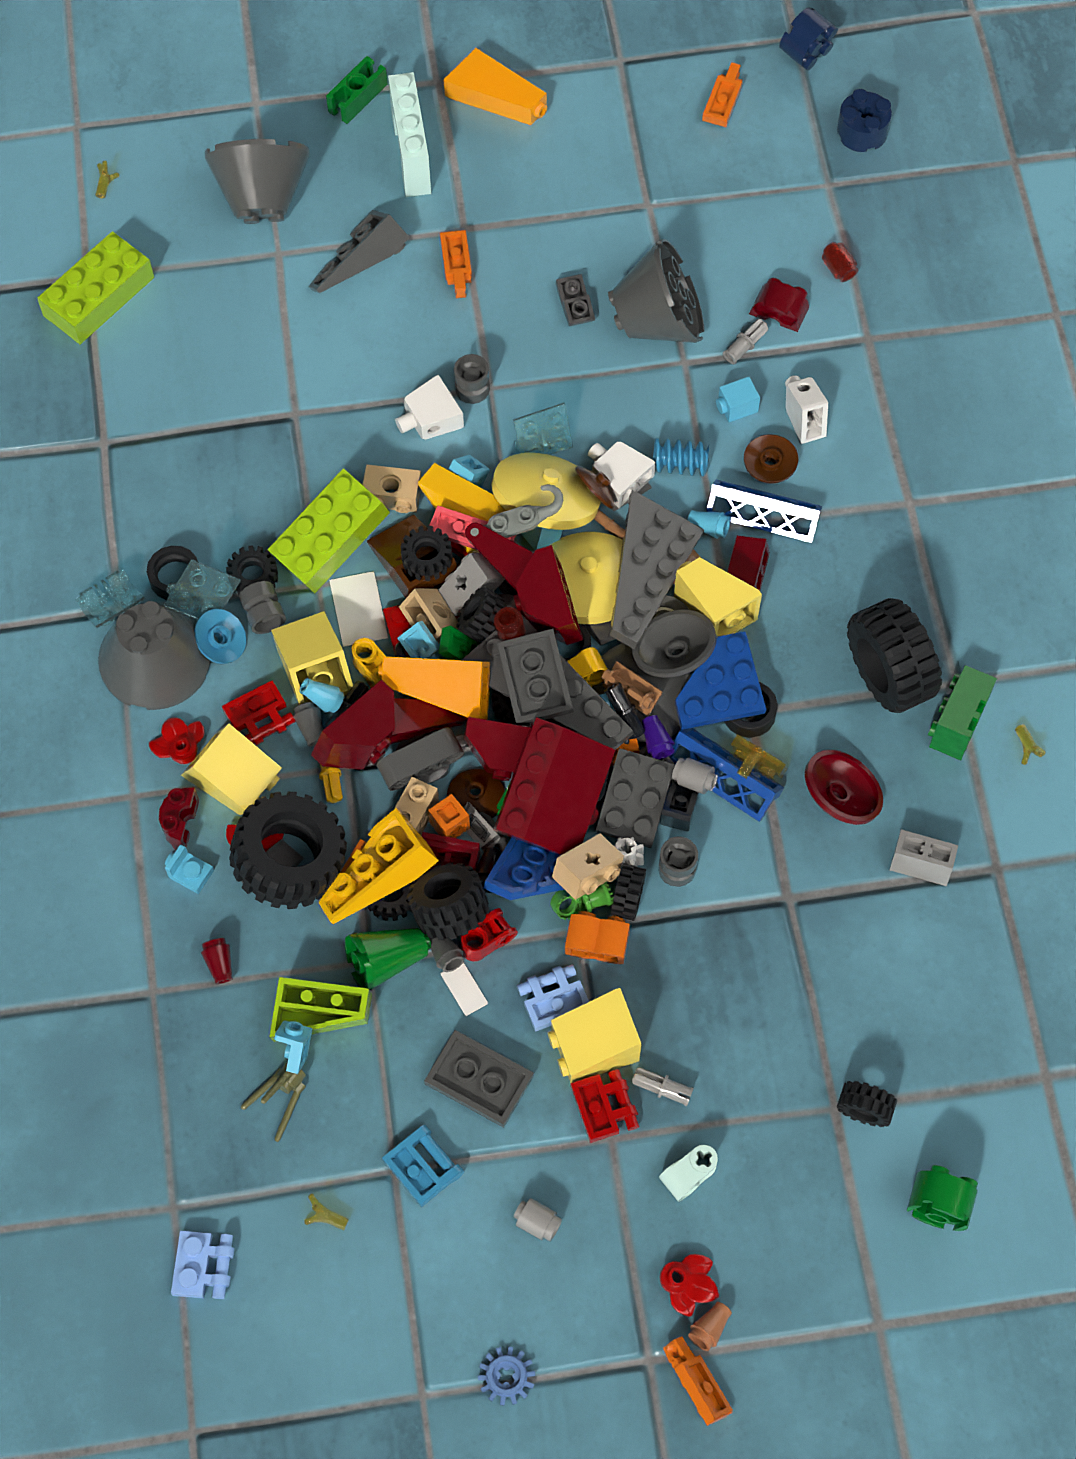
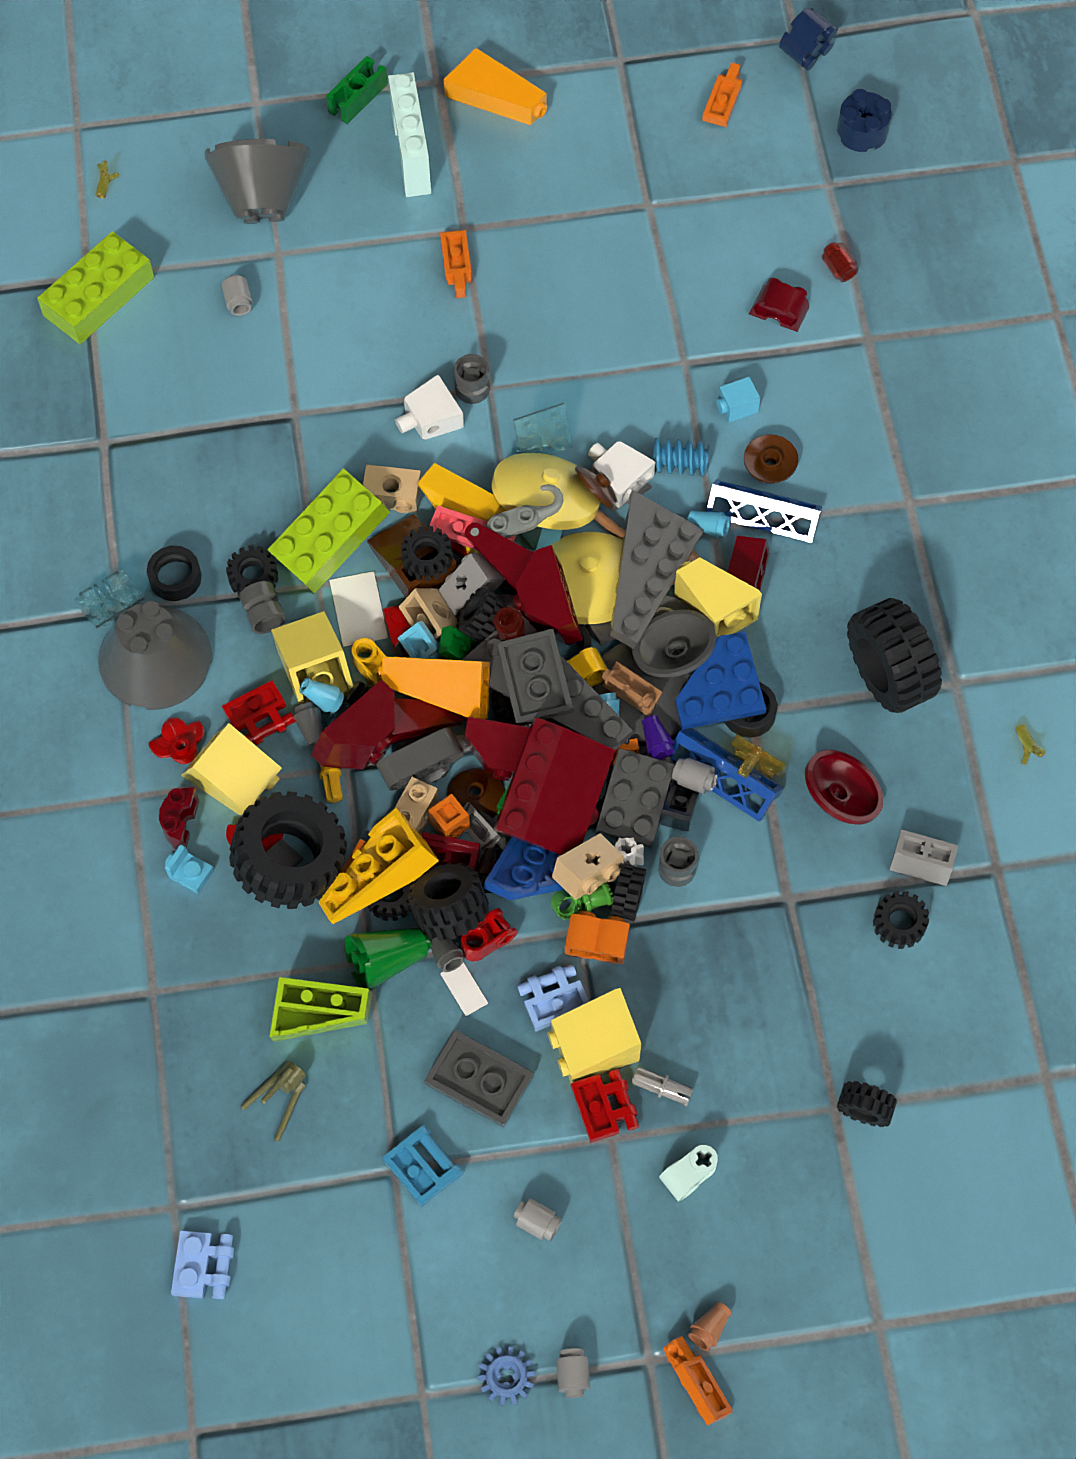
clear light blue hinge [164,559,241,619] -> none
dark azure dish [194,609,246,664] -> none
dark red cone [201,938,233,984] -> none
medium azure bracket [274,1021,313,1074] -> none
clear yellow bar [304,1194,349,1230] -> none
dark grey wedge [309,210,410,293] -> none
medium azure bracket [449,455,491,488] -> none
flat silver slope [556,274,595,326] -> none
black axle [604,682,645,739] -> none
dark grey cone [608,239,704,343] -> none
red plate [659,1254,719,1317] -> none
light grey axle [723,319,768,365] -> none
white torso [785,376,828,444] -> none
green brick [907,1165,978,1231] -> none
green wedge [928,665,997,761] -> none
none -> light grey brick [221,275,253,316]
none -> light grey brick [556,1348,590,1398]
none -> black tyre [873,891,929,949]

